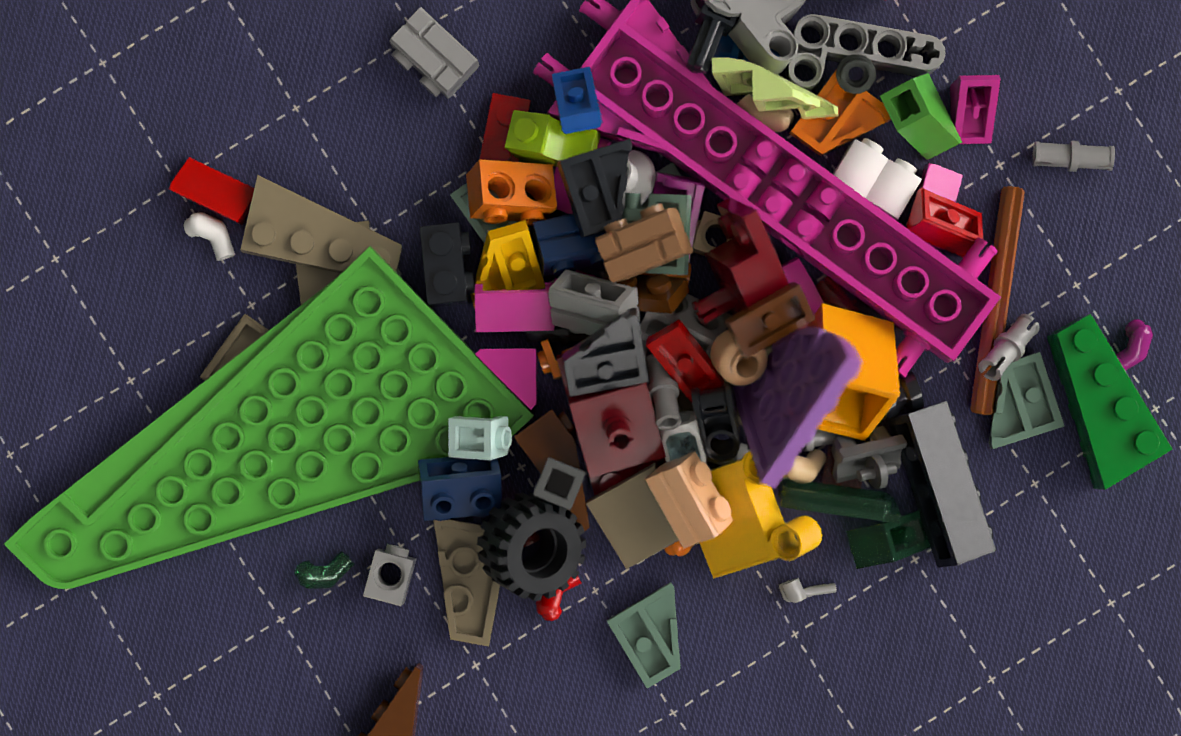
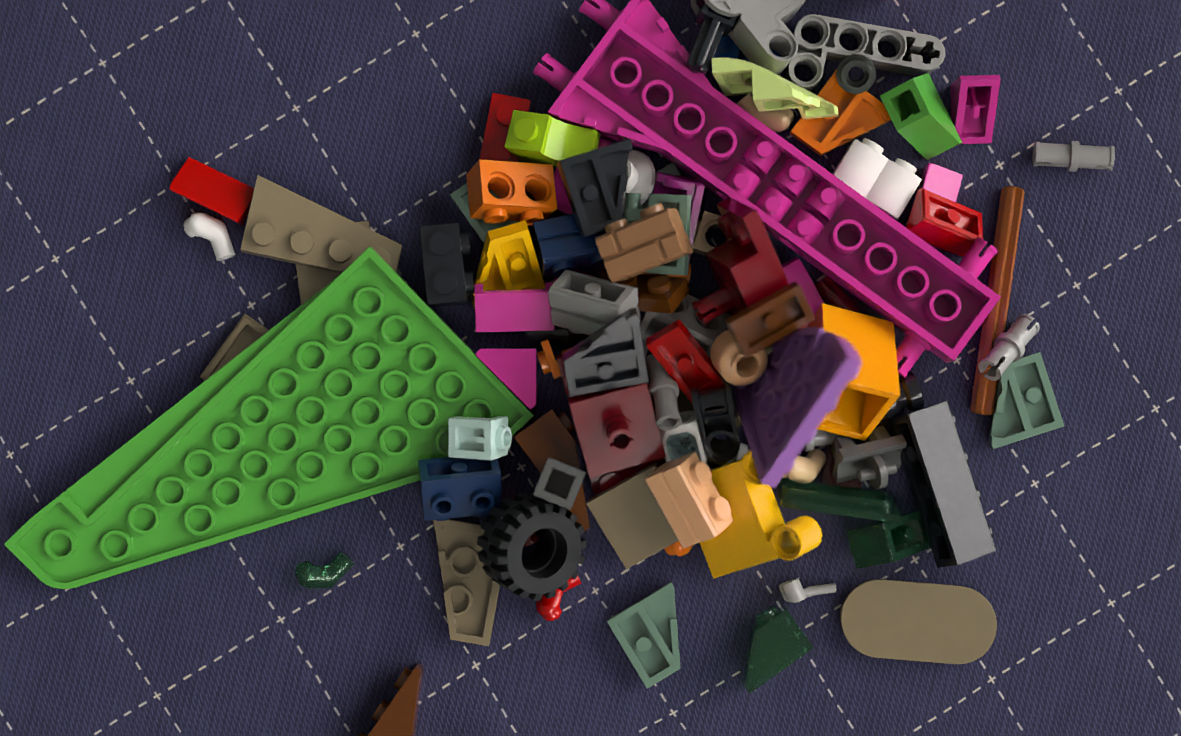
light grey brick [363,544,417,606] -> none
light grey brick [389,7,480,99] -> none
blue slope [552,67,602,134] -> none
green wedge [1047,314,1173,490] -> none
magenta arm [1116,319,1153,371] -> none
none -> clear green slope [742,606,814,693]
none -> dark tan tile [839,579,997,664]

